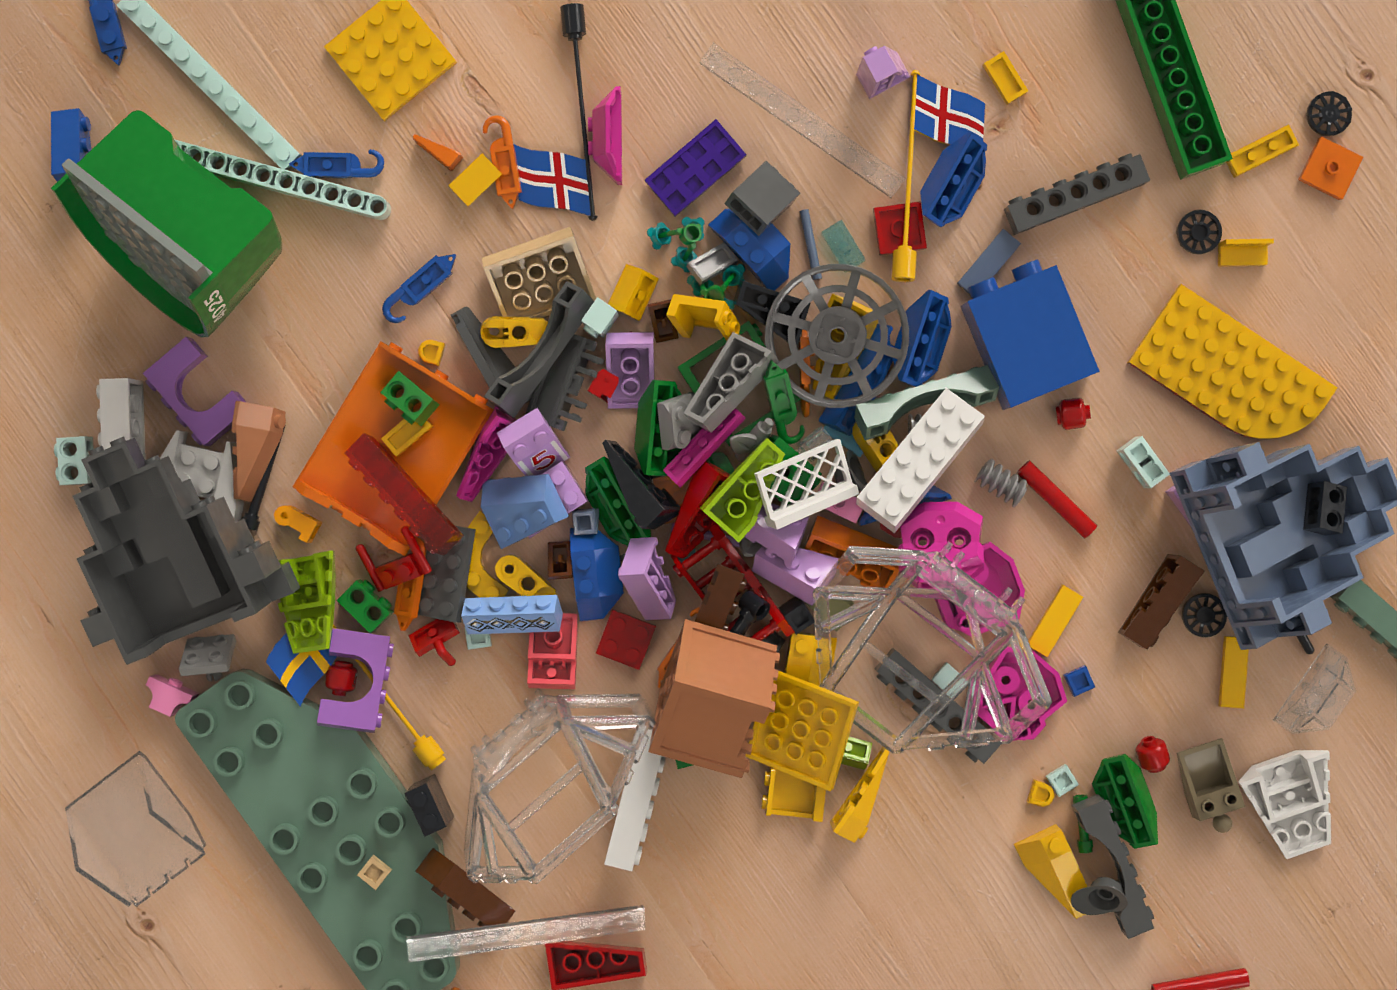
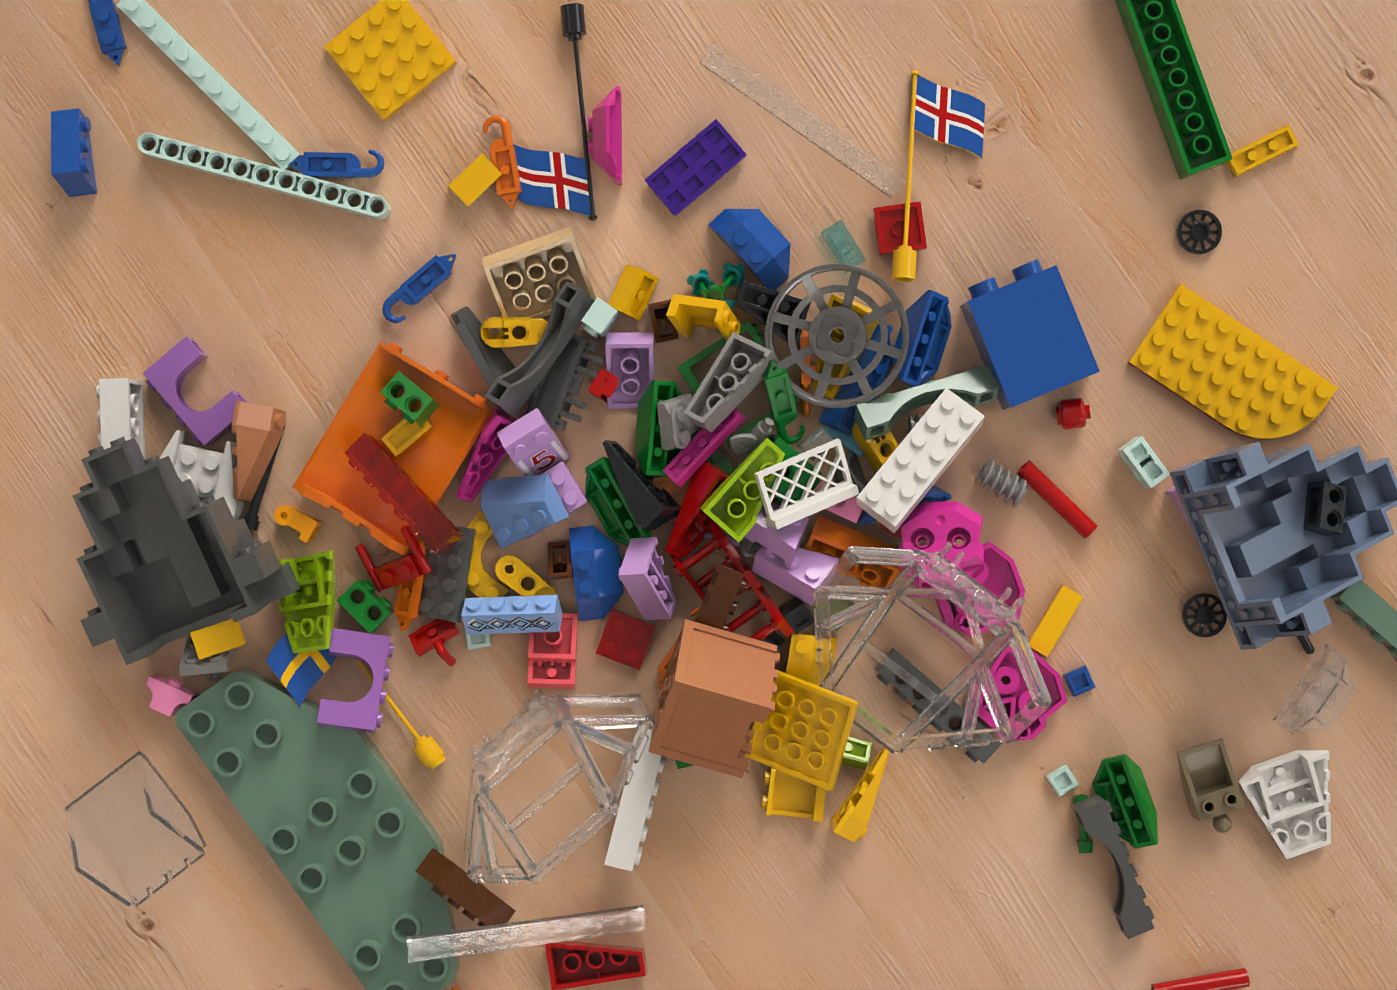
green piece [51,110,282,337] -> none
light aqua brick [54,436,94,485] -> none
red head [325,661,358,696] -> none
tan plate [357,855,392,890] -> none
black brick [405,774,454,837] -> none
orange slope [413,134,463,171] -> none
yellow tile [418,340,446,366] -> none
sand blue slope [572,508,599,535] -> none
plant [647,217,705,273] -> none
light grey tile [686,242,738,285] -> none
dark grey brick [724,161,800,236] -> none
black pin [729,591,770,636] -> none
sand blue bar [799,209,822,280] -> none
lavender wedge [856,46,910,99] -> none
blue wedge [920,132,987,227] -> none
light aqua tile [931,662,965,696] -> none
sand blue tile [957,229,1021,294] -> none
yellow tile [983,51,1028,105] -> none
dark grey brick [1004,153,1150,235] -> none
yellow wedge [1014,824,1087,919] -> none
yellow tile [1027,779,1054,807] -> none
dark grey piece [1071,877,1128,915] -> none
reddish brown wedge [1118,554,1205,650] -> none
red head [1136,736,1170,773] -> none
yellow panel [1218,239,1274,267] -> none
yellow tile [1218,636,1249,709] -> none
orange plate [1298,136,1363,200] -> none
black wheel [1306,91,1352,136] -> none
none -> yellow panel [190,619,246,660]

